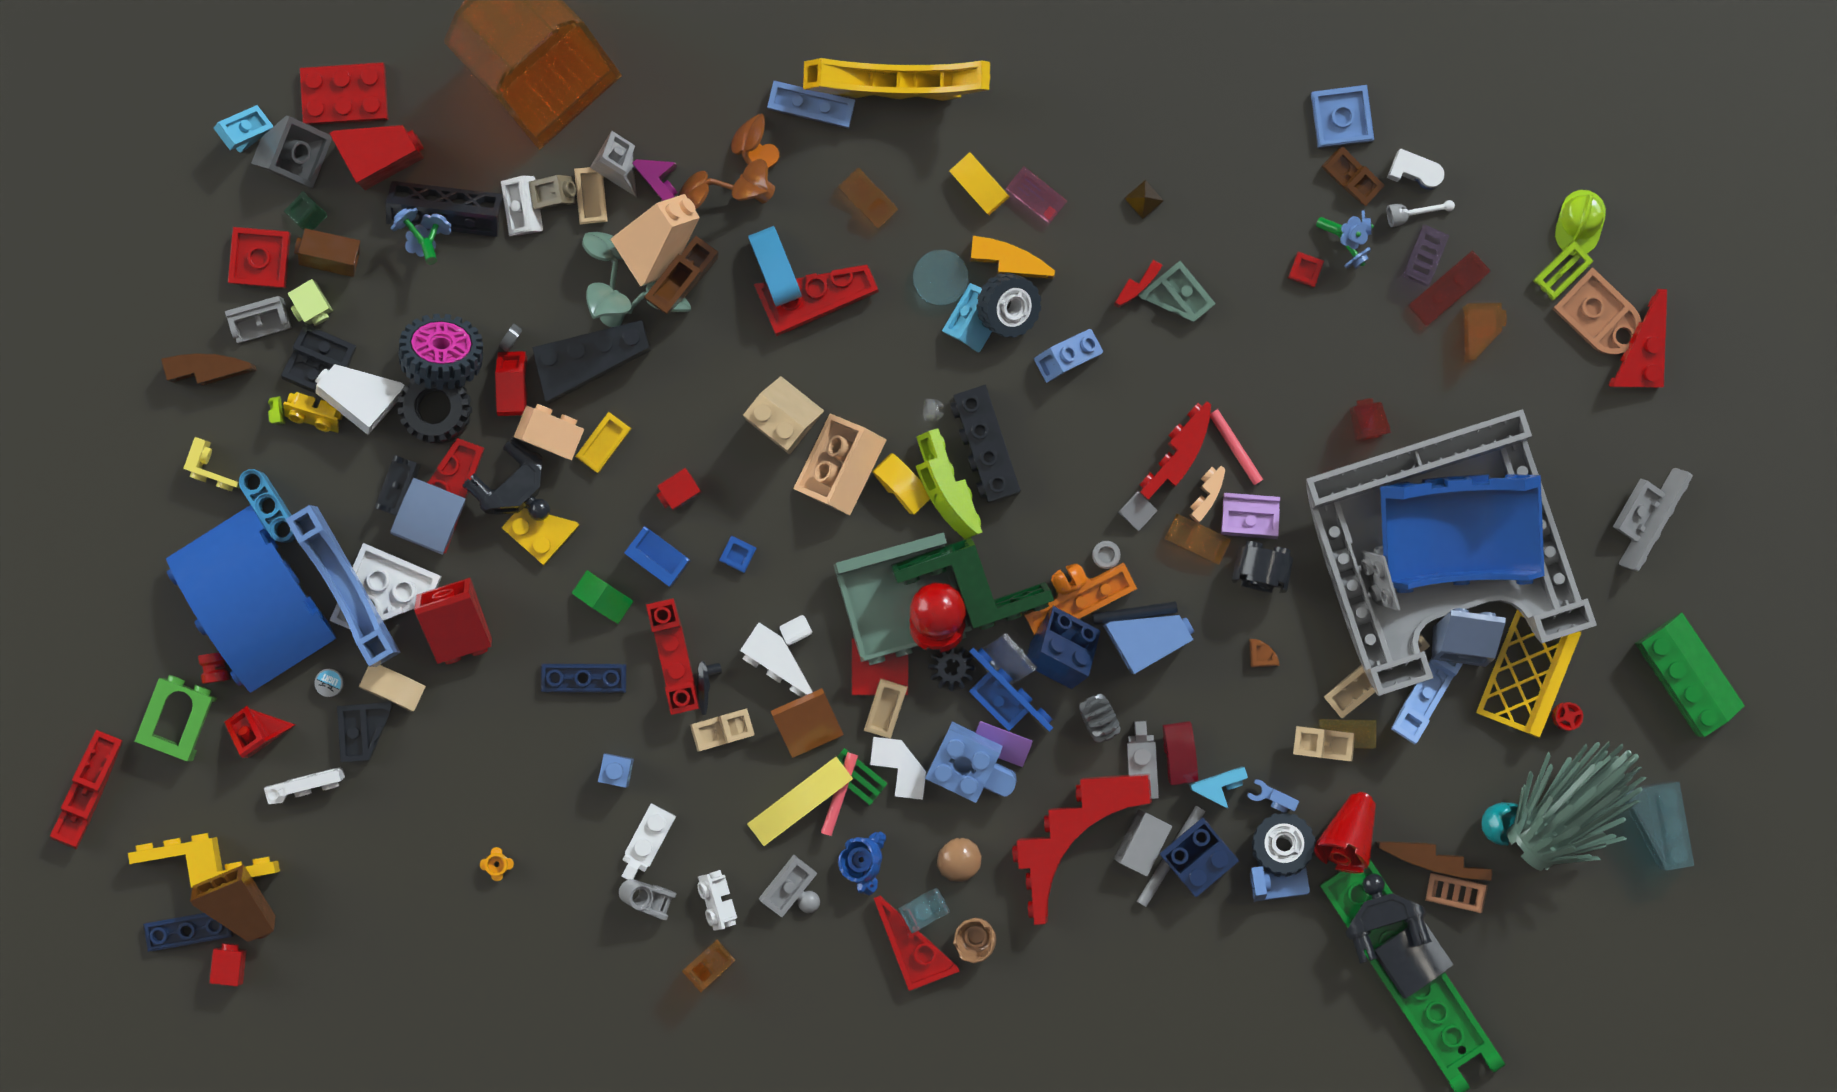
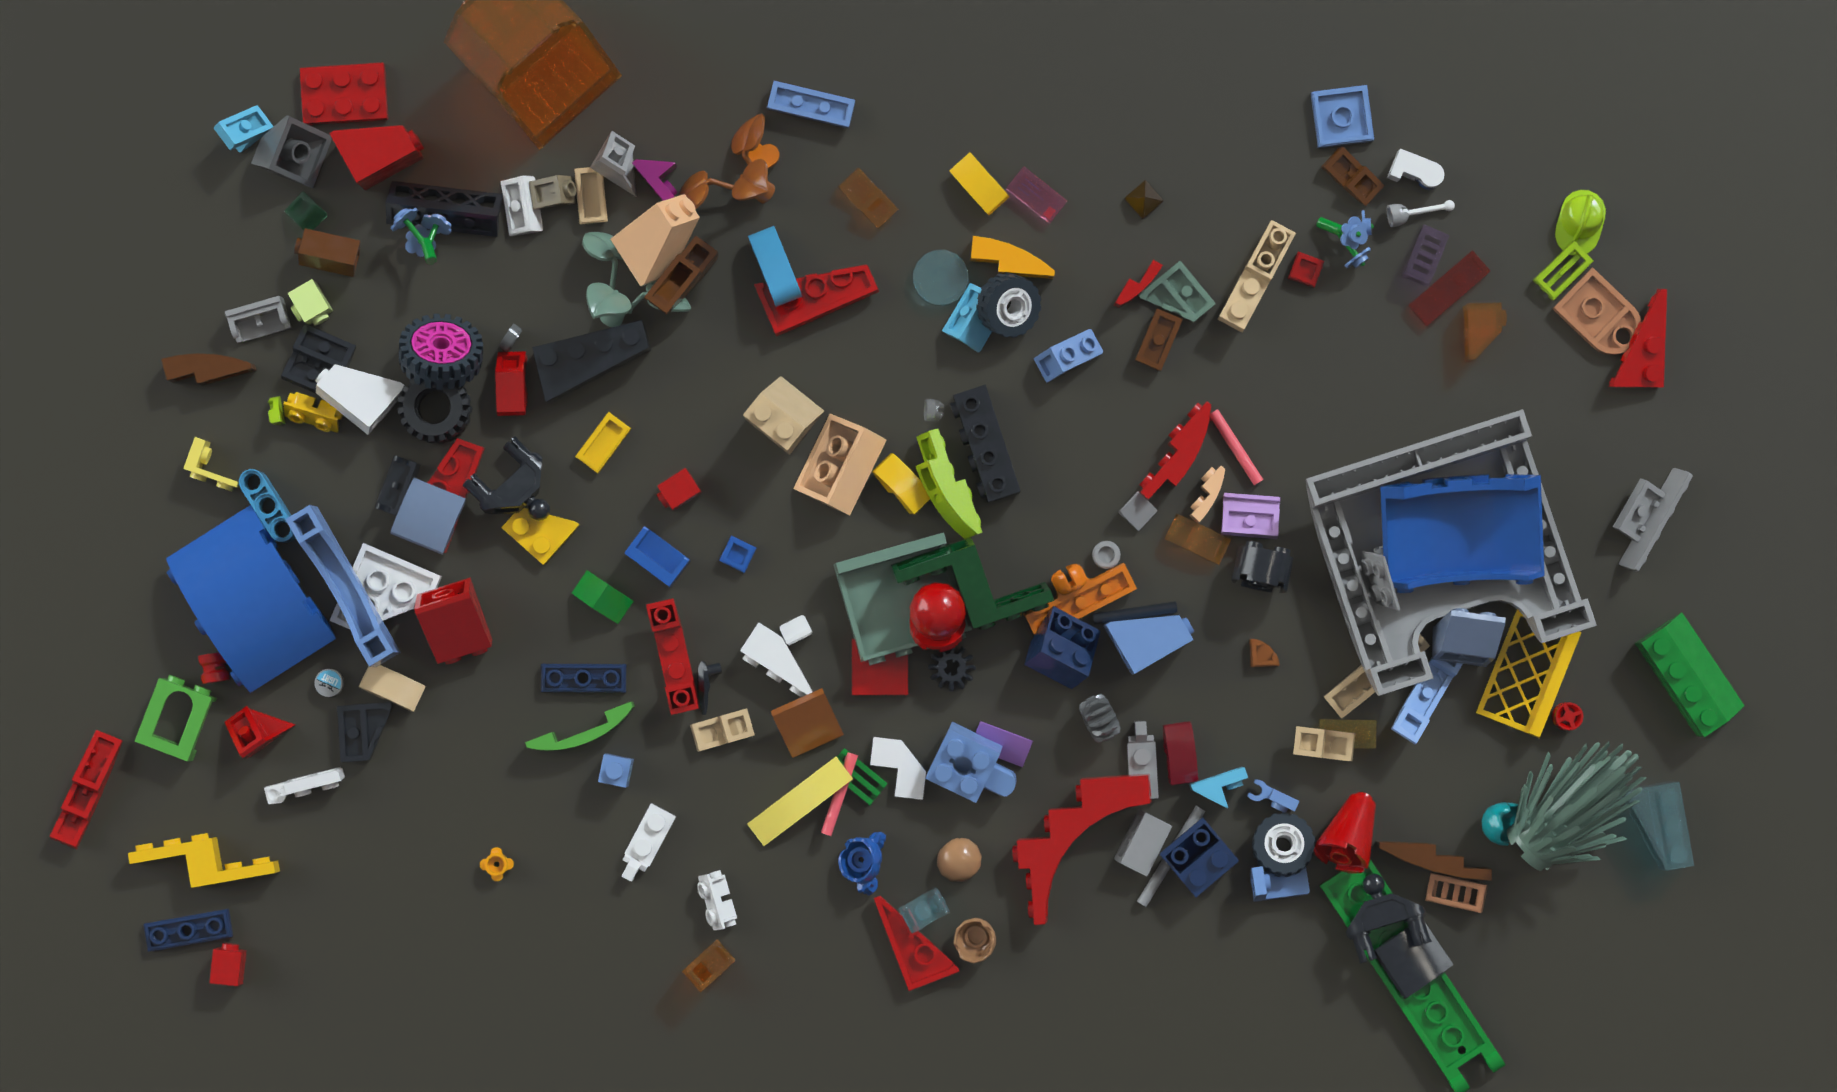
reddish brown slope [190,864,276,942] -> none
red plate [228,227,291,289] -> none
light nougat piece [514,404,584,460] -> none
light grey piece [619,879,677,920] -> none
light grey plate [759,855,820,917] -> none
yellow arch [803,58,990,101] -> none
tan tile [864,679,908,739] -> none
blue bracket [969,648,1053,732] -> none
clear piece [983,633,1037,685] -> none
clear red slope [1350,398,1391,441] -> none
none -> bright green slope [525,702,635,750]
none -> reddish brown plate [1135,309,1183,372]
none -> tan slope [1217,220,1296,332]

